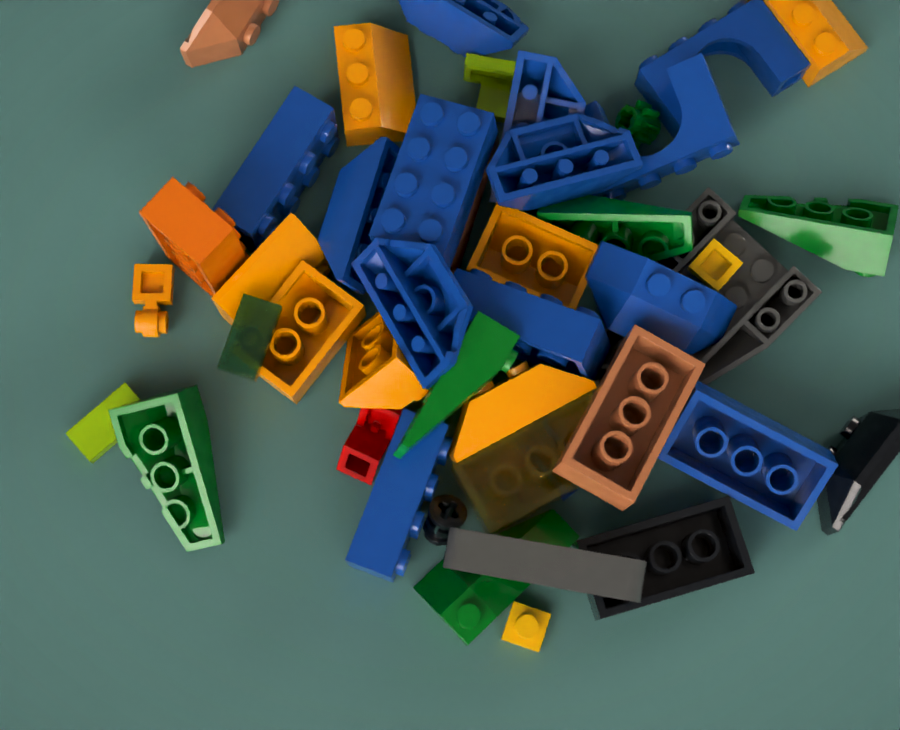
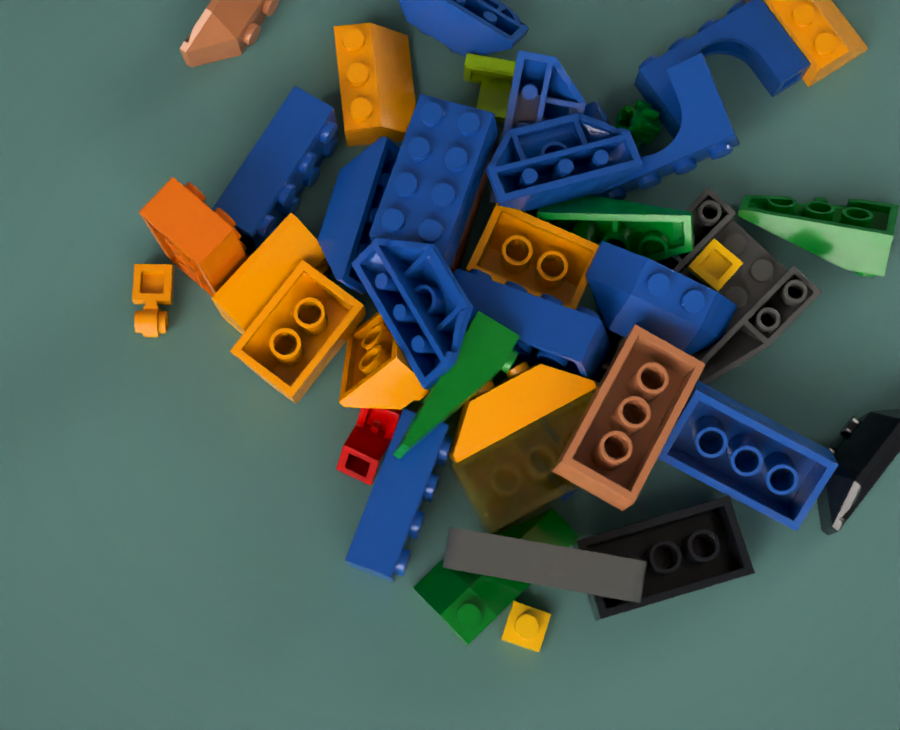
lime tile [65,382,141,463] -> none
green wedge [108,385,225,552] -> none
clear green plate [217,294,283,382] -> none
black bush [423,494,467,546] -> none

